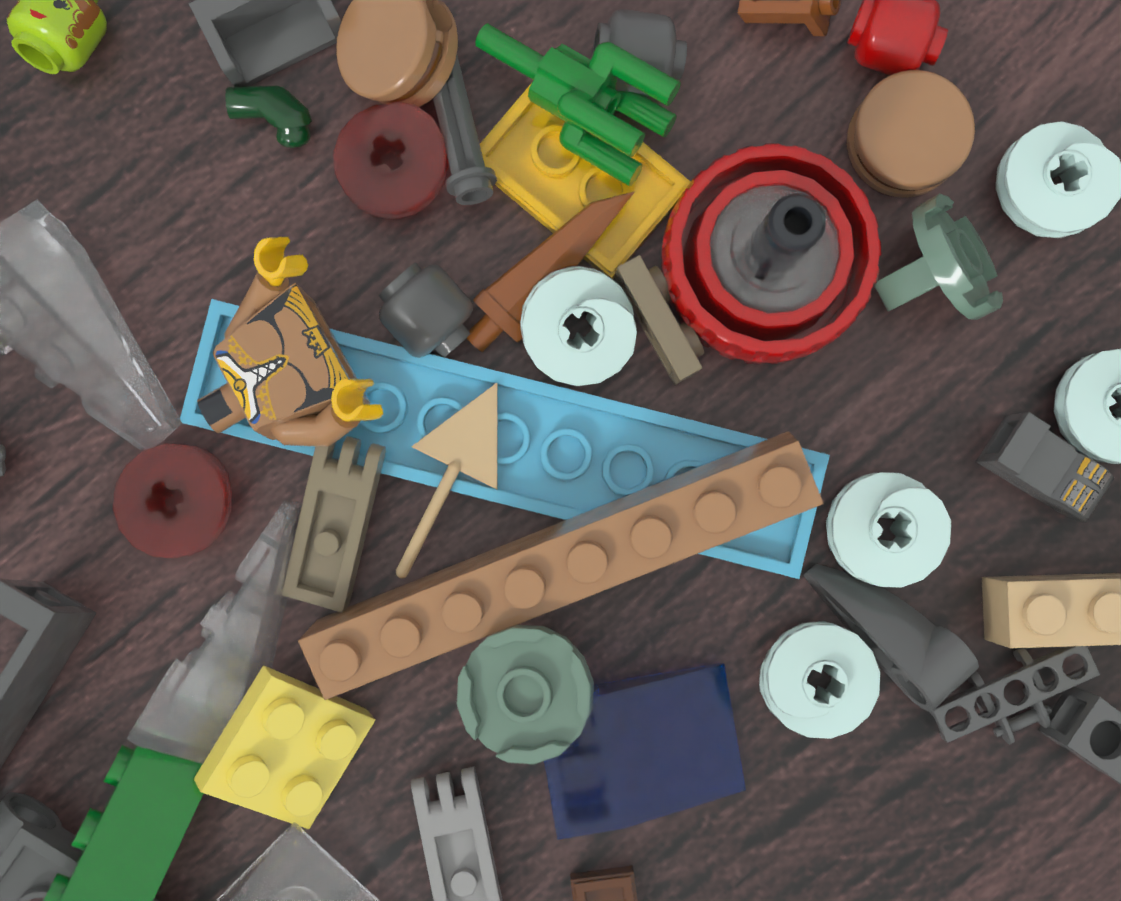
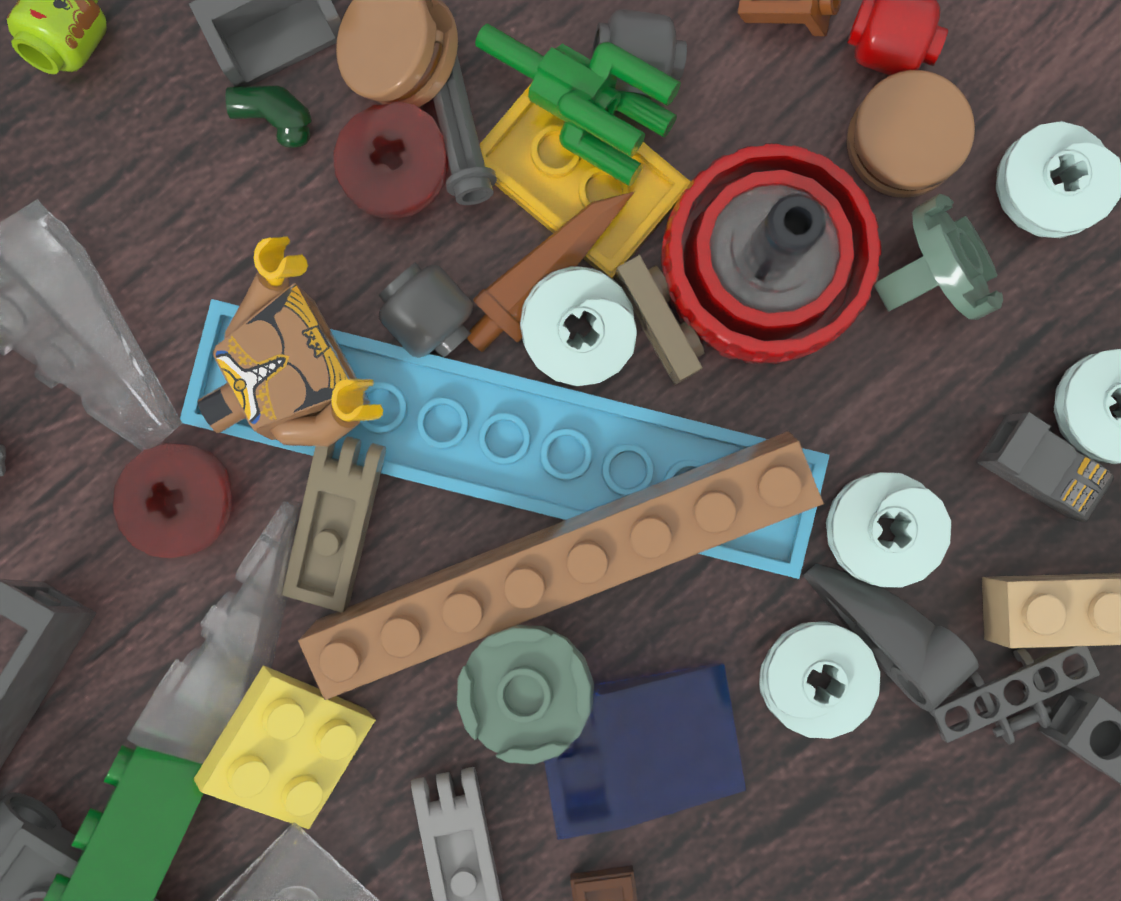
tan piece [396,383,498,579] -> none

